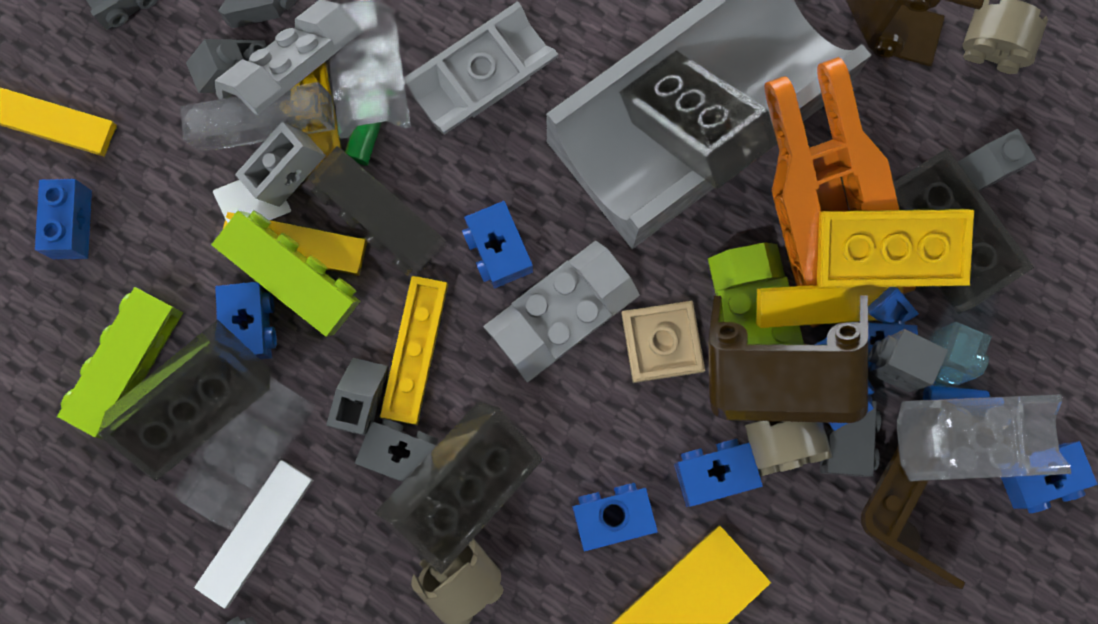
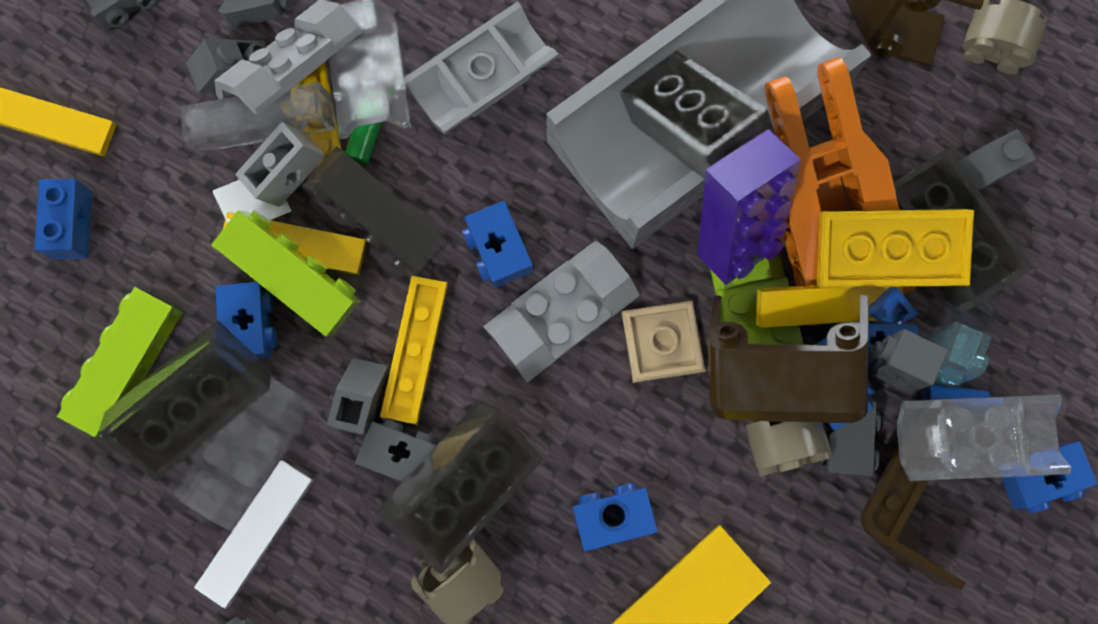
blue brick [674,438,763,507] -> none
none -> dark purple brick [697,129,801,285]

